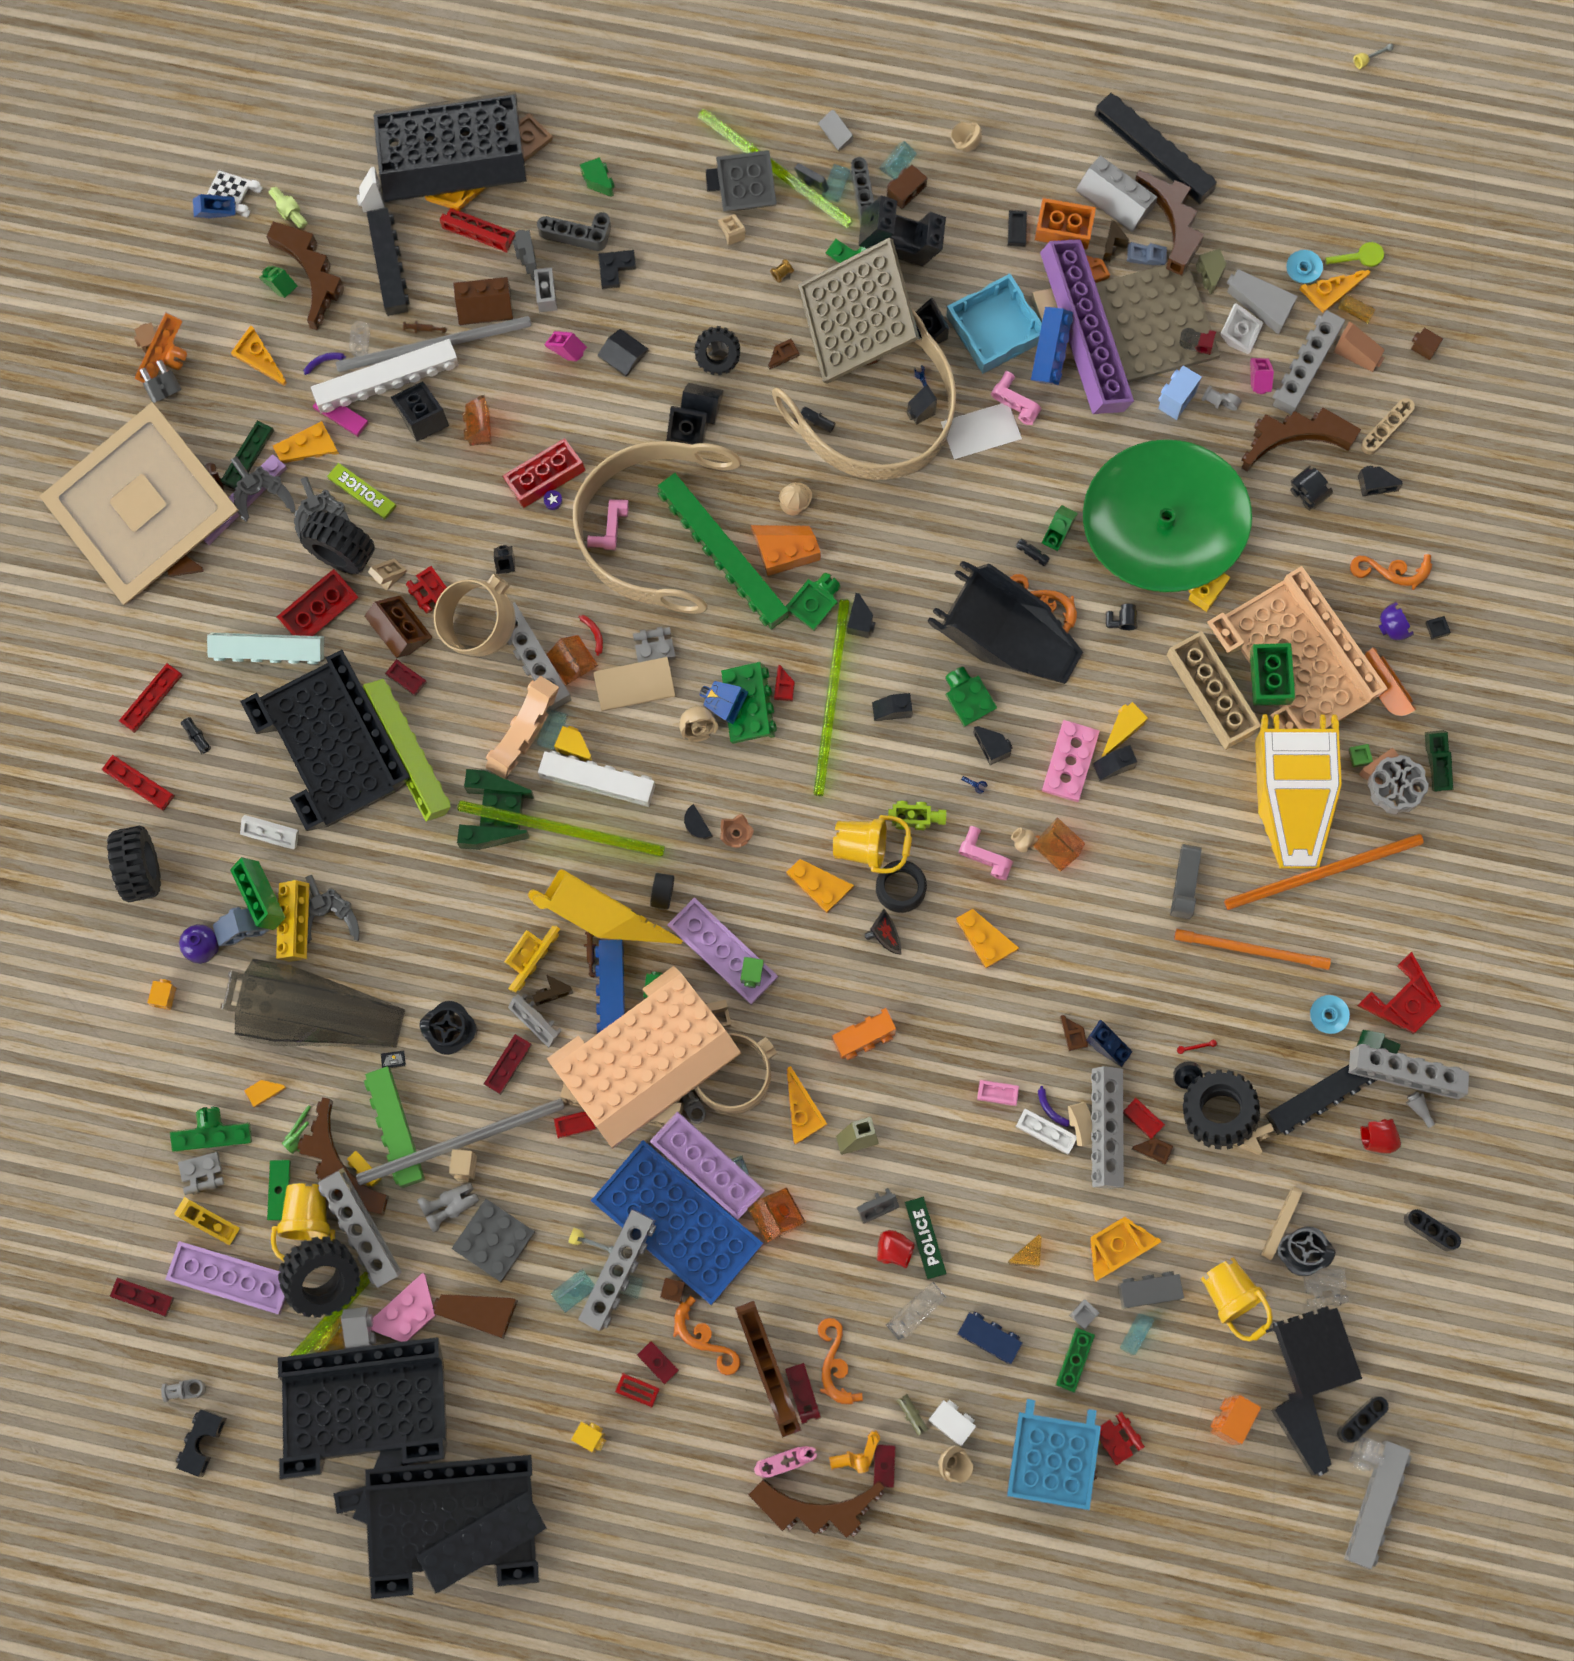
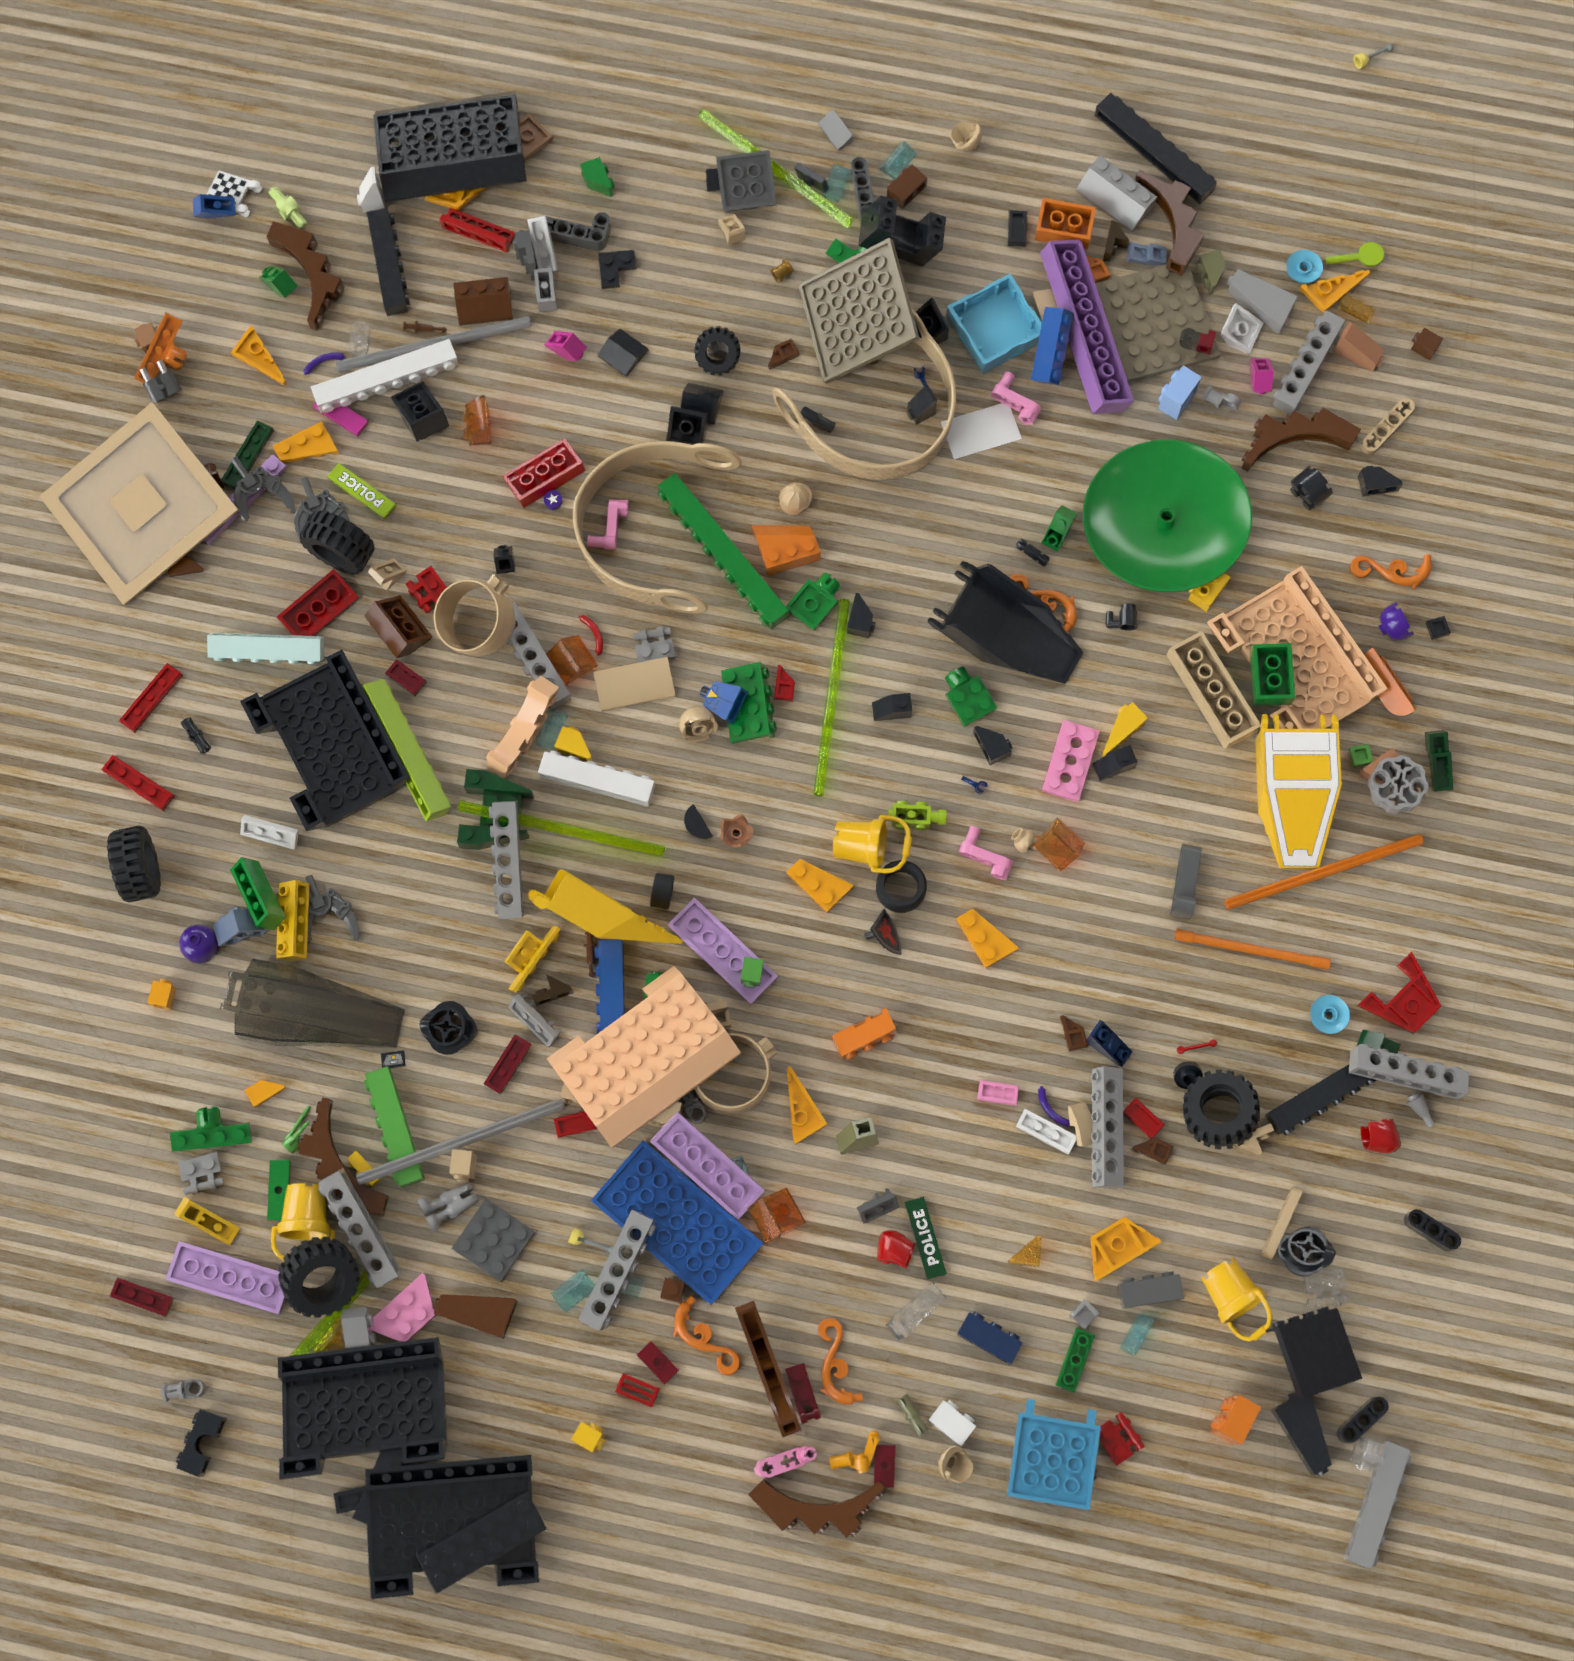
none -> light grey brick [489,801,524,919]
none -> white plate [527,216,558,271]

